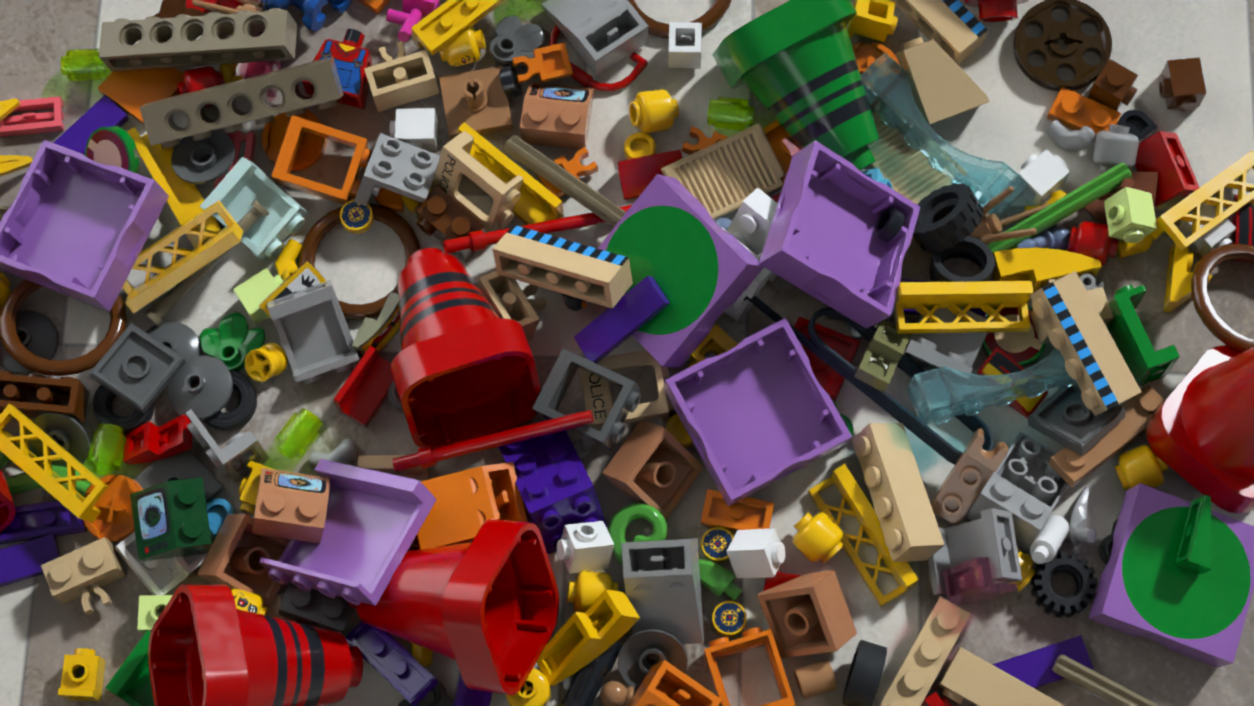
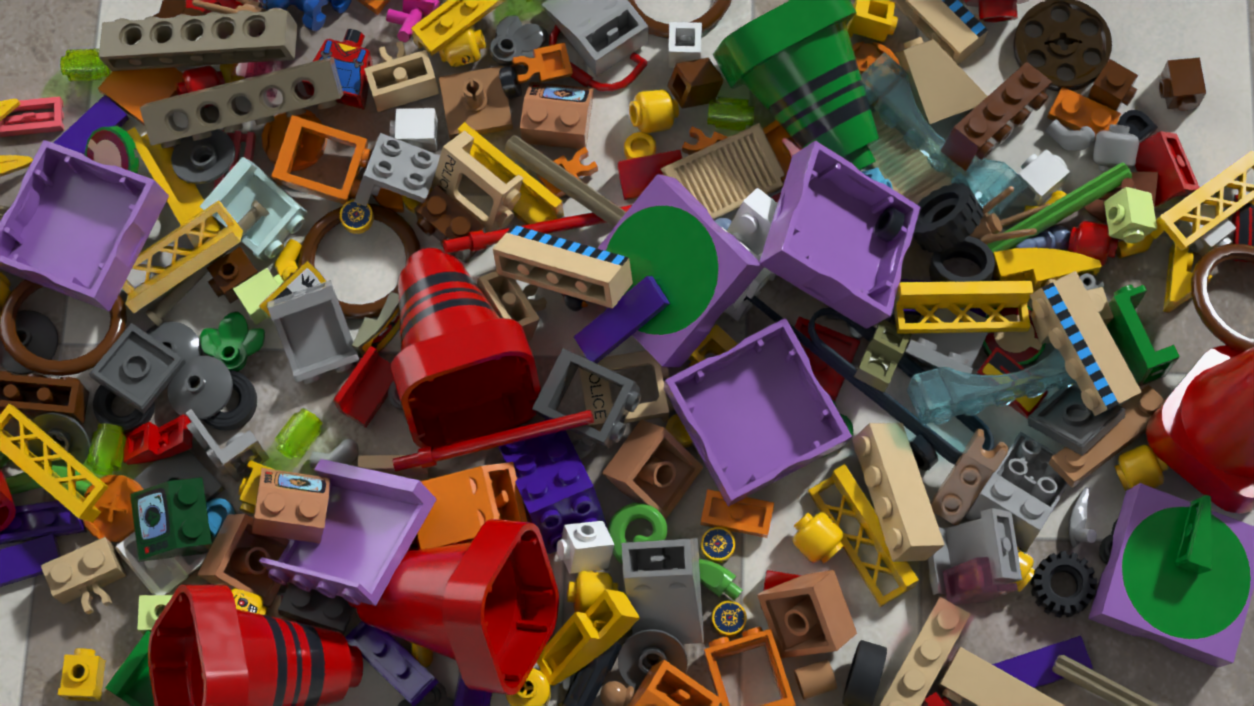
yellow wheel [245,343,288,382] -> none
white brick [727,528,785,579] -> none
white cylinder [1030,515,1069,564] -> none
none -> reddish brown brick [207,246,258,304]
none -> reddish brown brick [667,57,724,109]
none -> black tile [909,434,938,471]
none -> reddish brown brick [941,62,1052,171]

